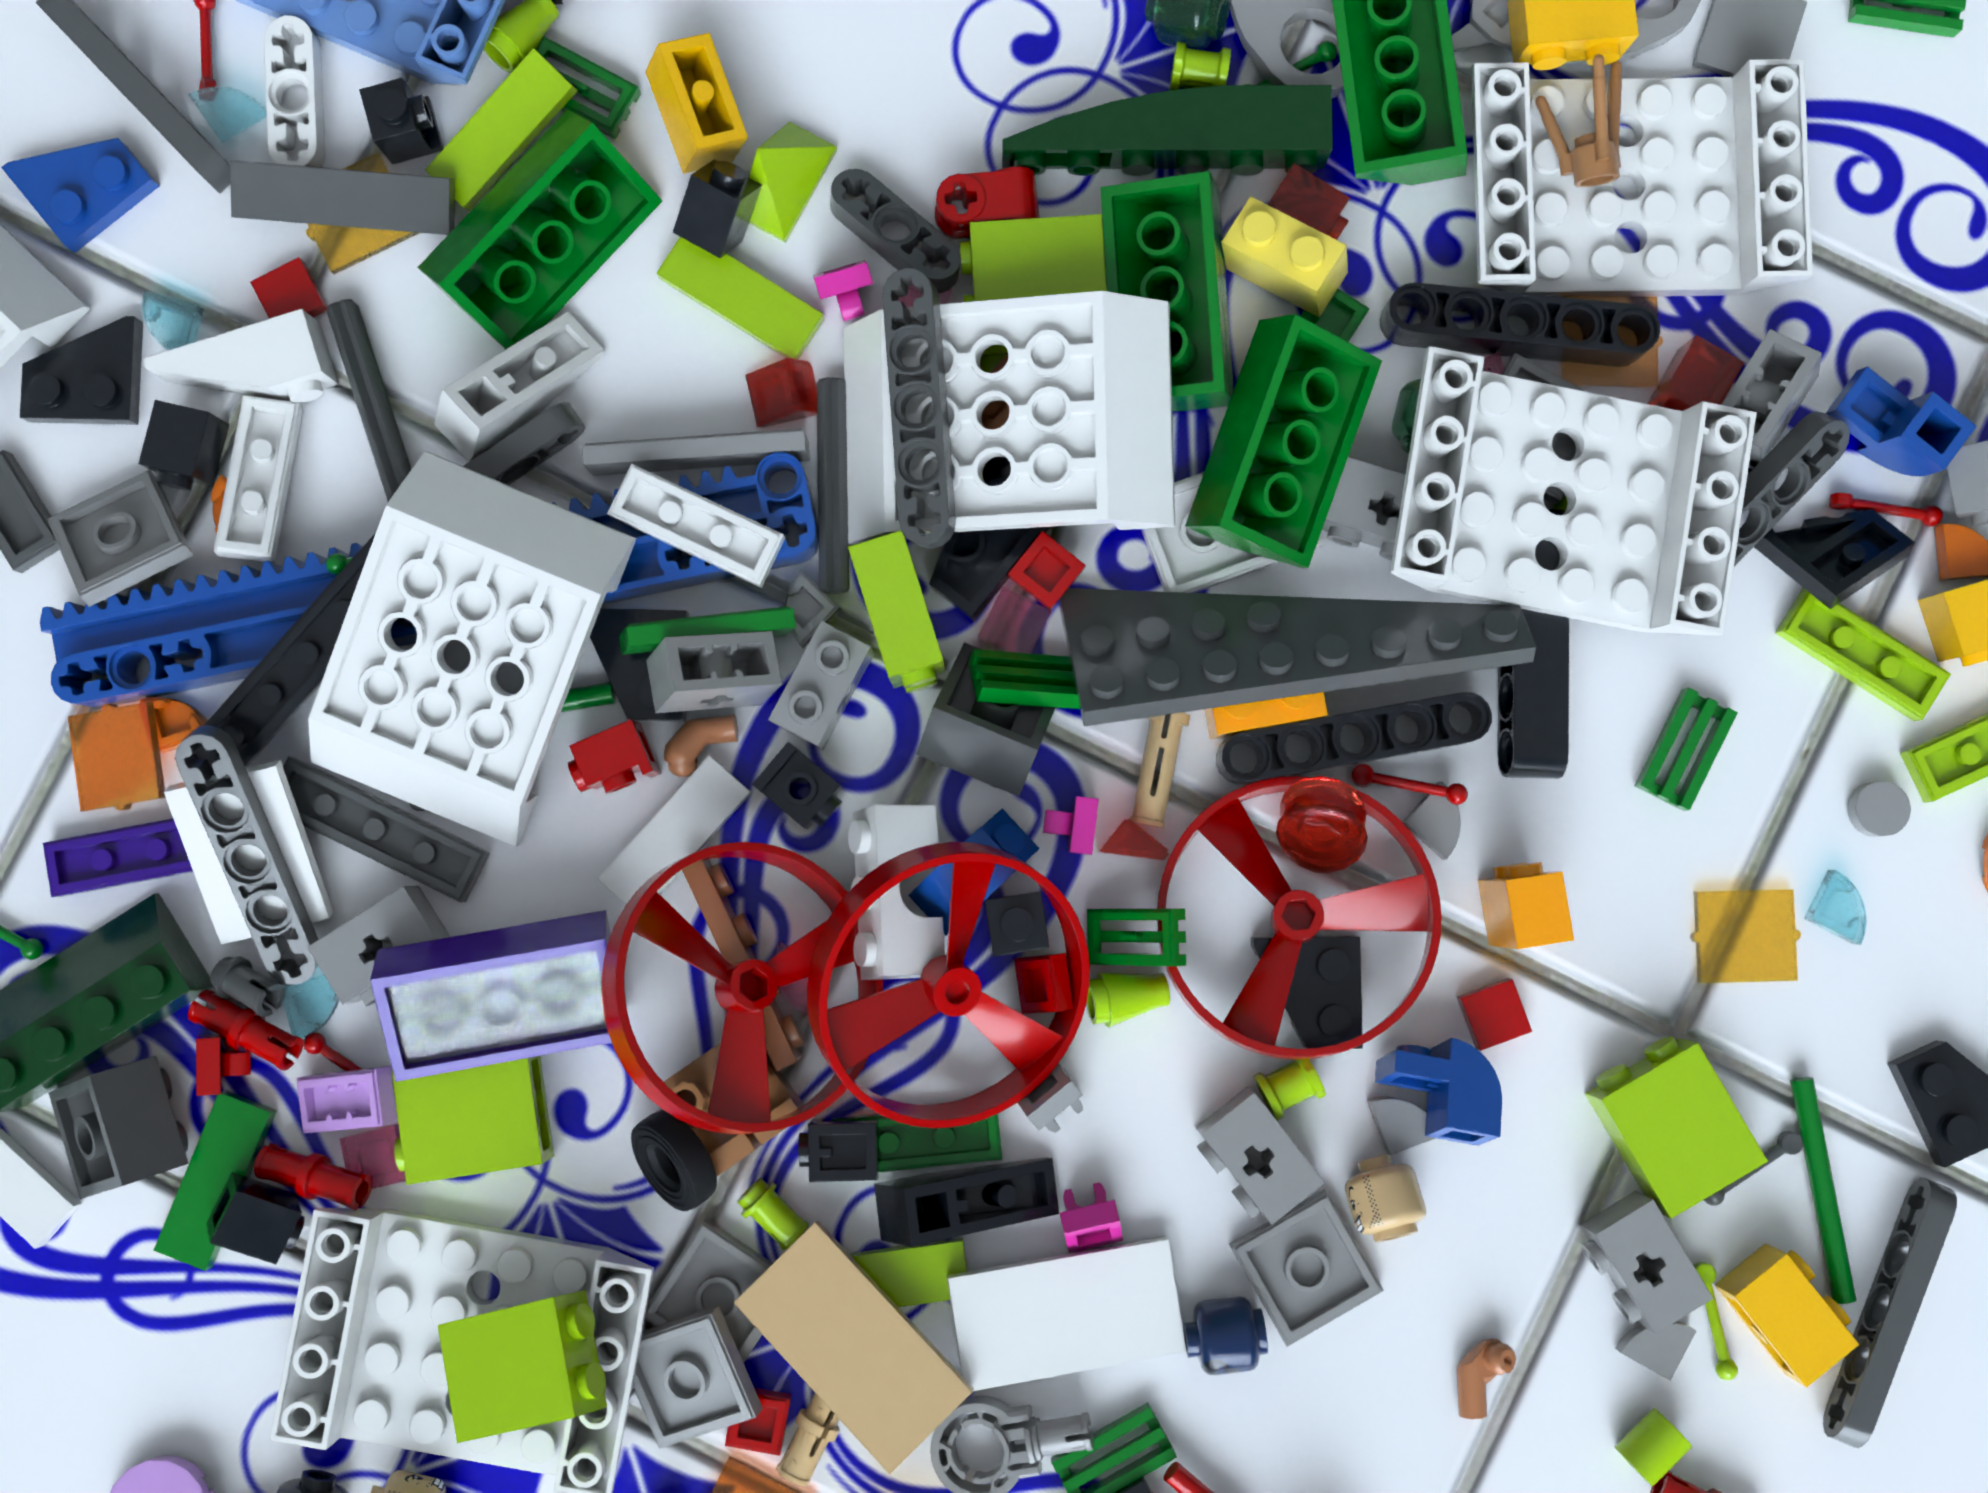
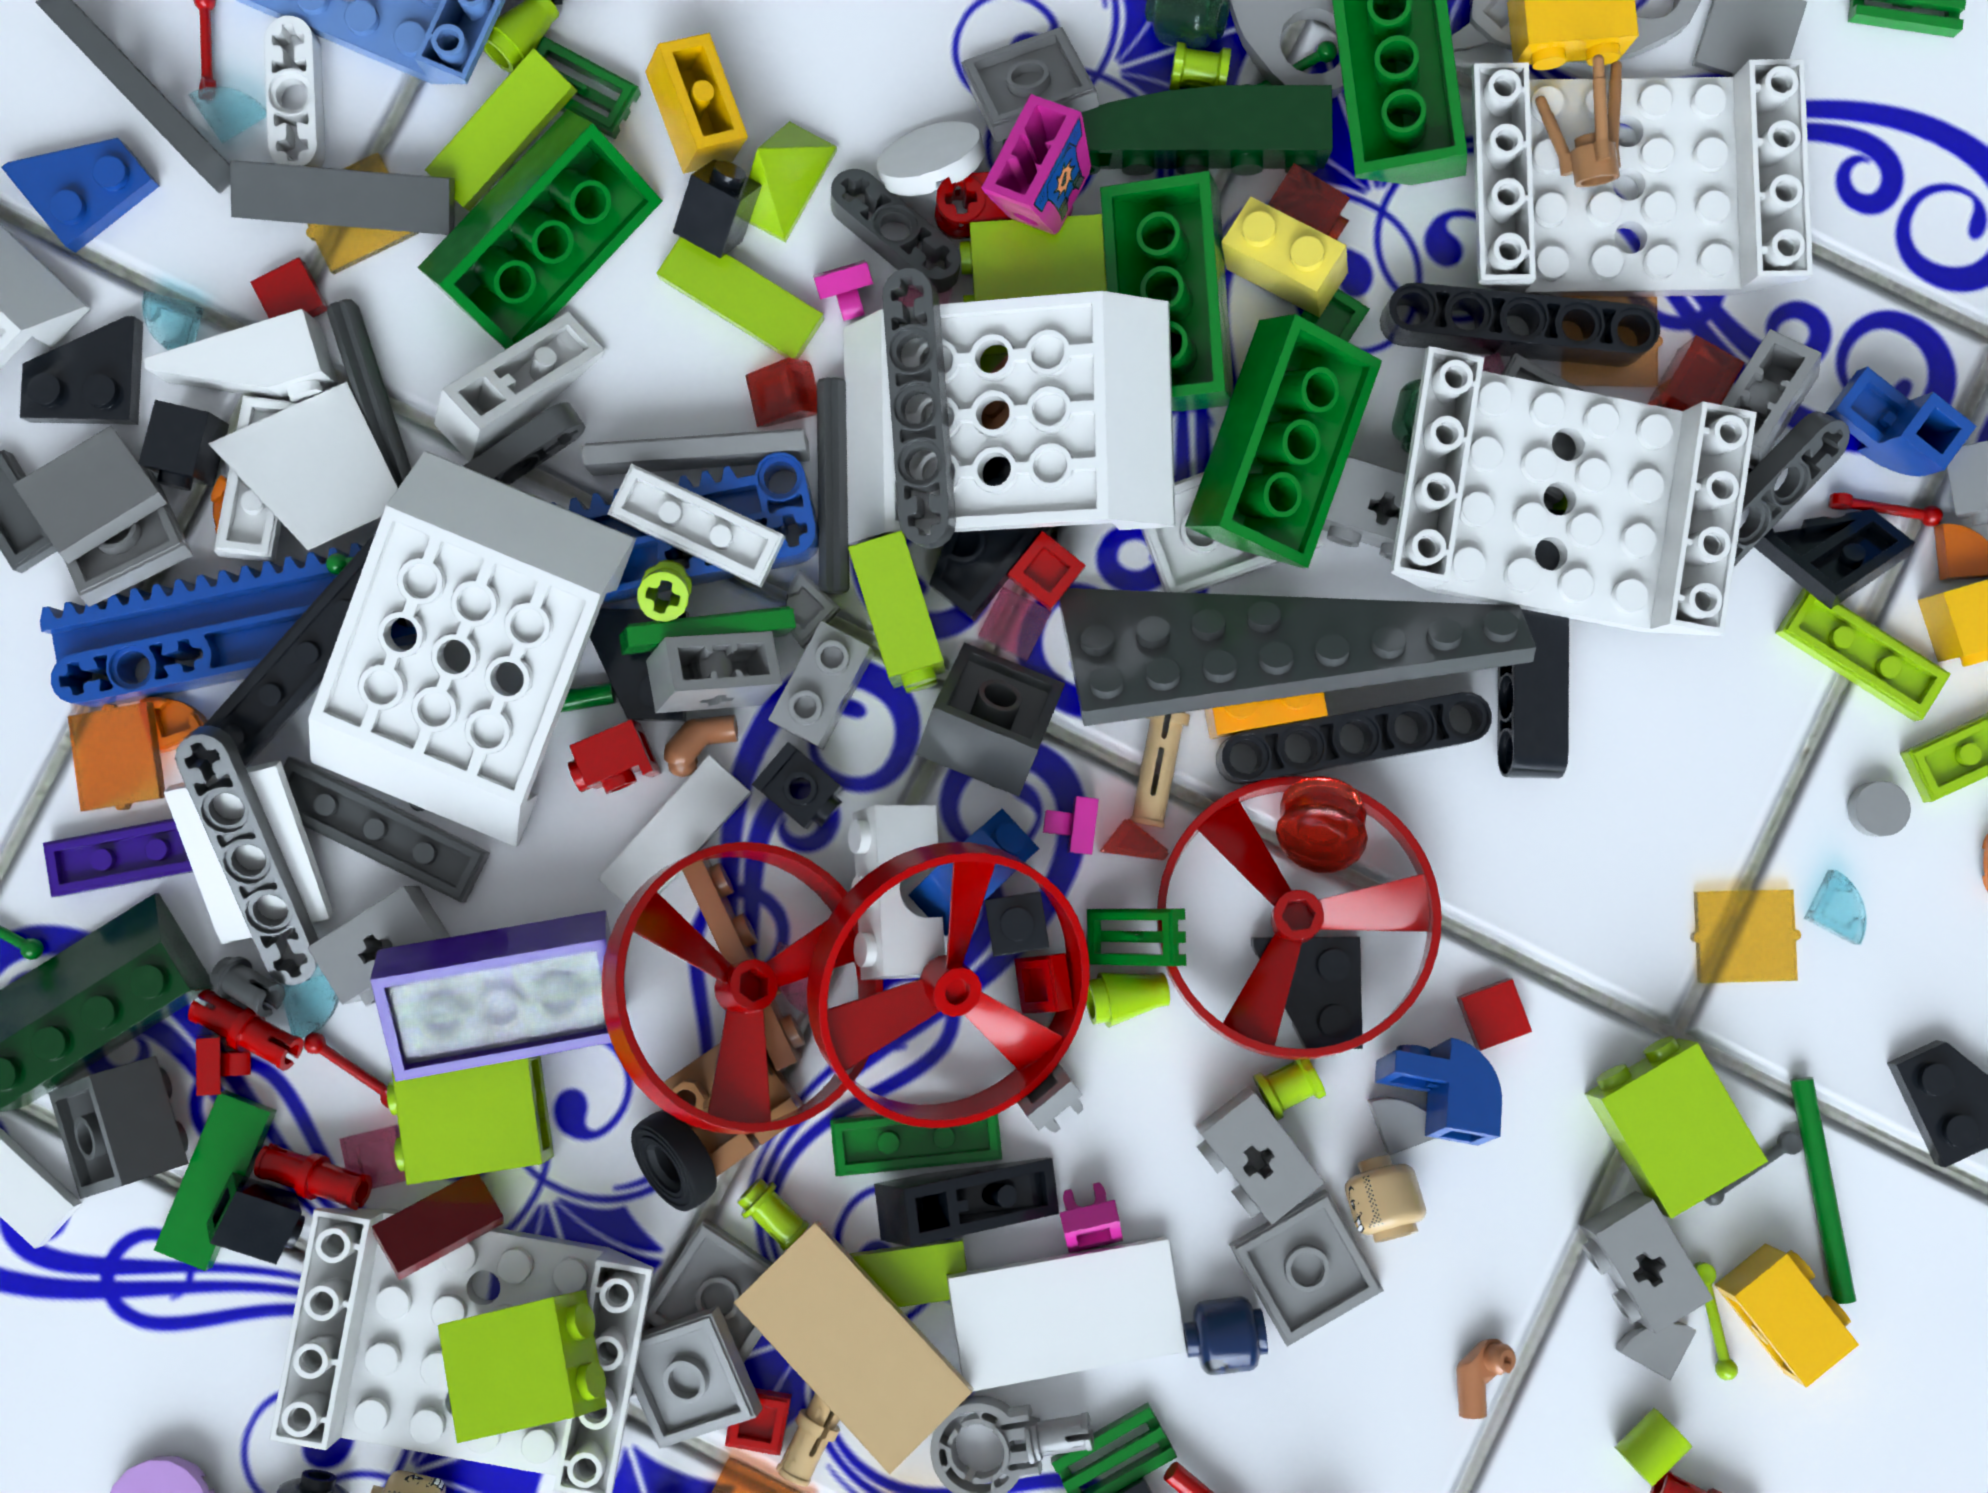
lavender plate [297,1066,398,1133] -> none
black brick [359,78,444,165] -> none
black bracket [798,1118,879,1182] -> none
green tile [968,649,1080,709] -> none
red hinge [1352,764,1468,805] -> none
light grey tile [1402,781,1461,860] -> none
light orange brick [1478,862,1574,949] -> none
green tile [1634,687,1738,811] -> none
dark grey beam [1823,1178,1957,1448] -> none
none -> light grey tile [13,426,167,564]
none -> white sticker [208,381,398,550]
none -> dark red tile [372,1174,504,1280]
none -> lime bush [637,560,692,622]
none -> white tile [877,121,985,196]
none -> light grey tile [961,27,1099,142]
none -> dark pink torso [981,94,1091,234]

